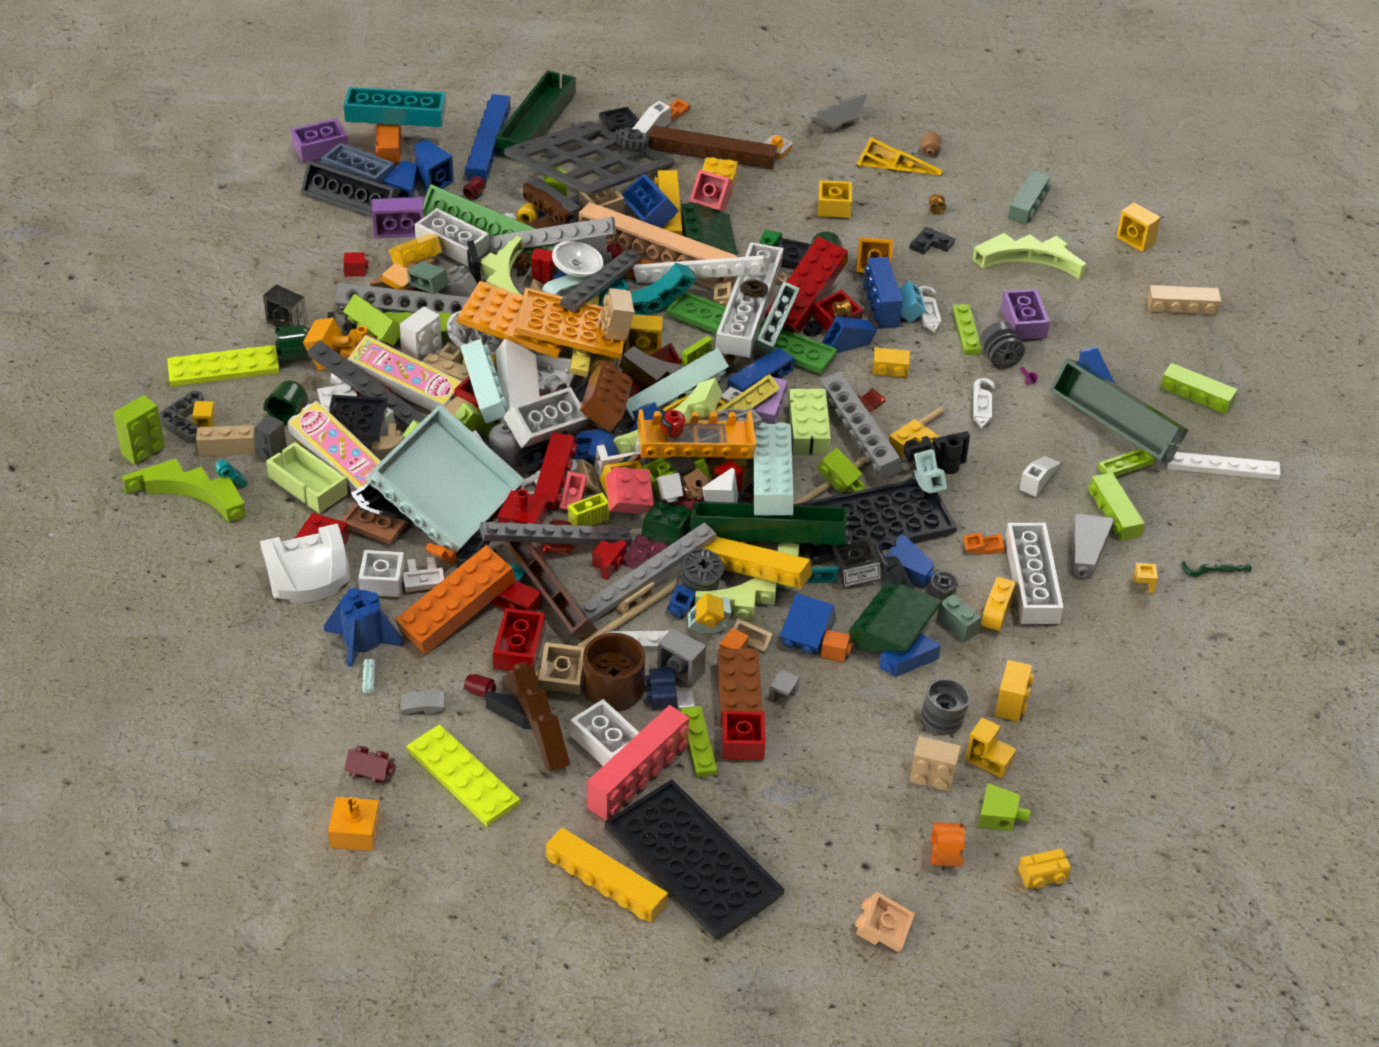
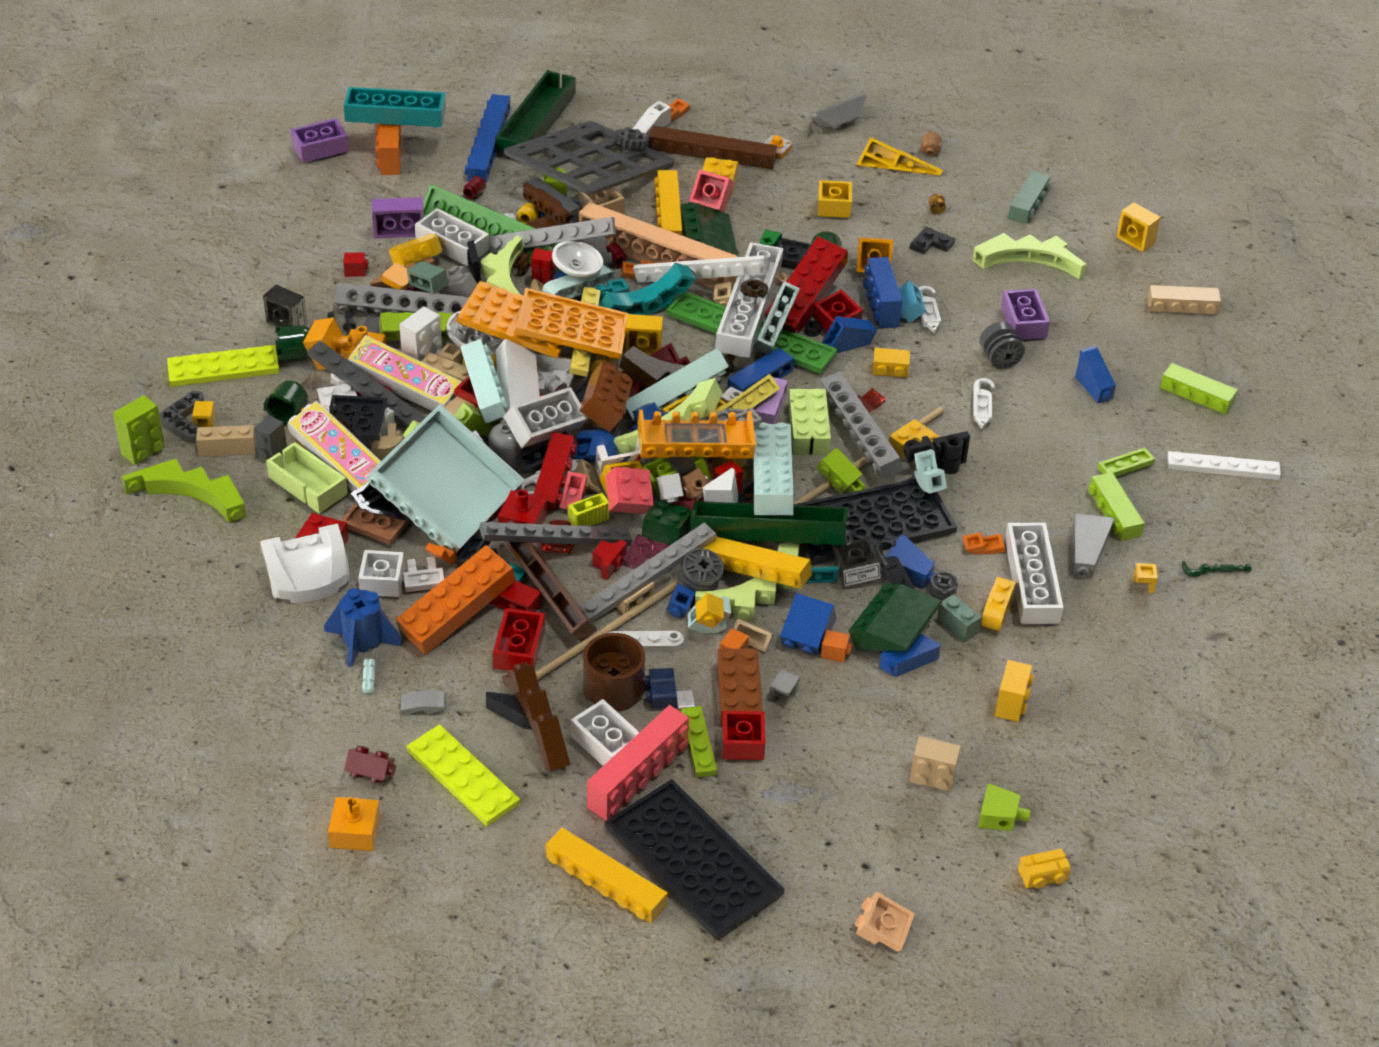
teal plate [215,460,248,488] -> none
black arch [300,160,401,216] -> none
sand blue slope [321,143,394,182] -> none
lime brick [343,294,400,346] -> none
blue slope [382,160,418,198] -> none
blue slope [414,139,454,193] -> none
dark red brick [464,674,496,698] -> none
tan brick [539,642,585,695] -> none
dark grey plate [560,249,642,313] -> none
black plate [599,106,639,132] -> none
tan brick [600,288,634,341] -> none
blue brick [621,174,679,228] -> none
light grey brick [658,628,706,688] -> none
red head [660,410,686,438] -> none
lime plate [682,335,713,365] -> none
pearl gold wheel [833,299,852,317] -> none
dark grey wheel [921,678,970,734] -> none
orange brick [930,822,965,867] -> none
lime plate [952,304,982,355] -> none
yellow brick [965,718,1017,779] -> none
white slope [1019,456,1061,497] -> none
magenta hand [1020,367,1038,385] -> none
piece [1050,358,1188,462] -> none

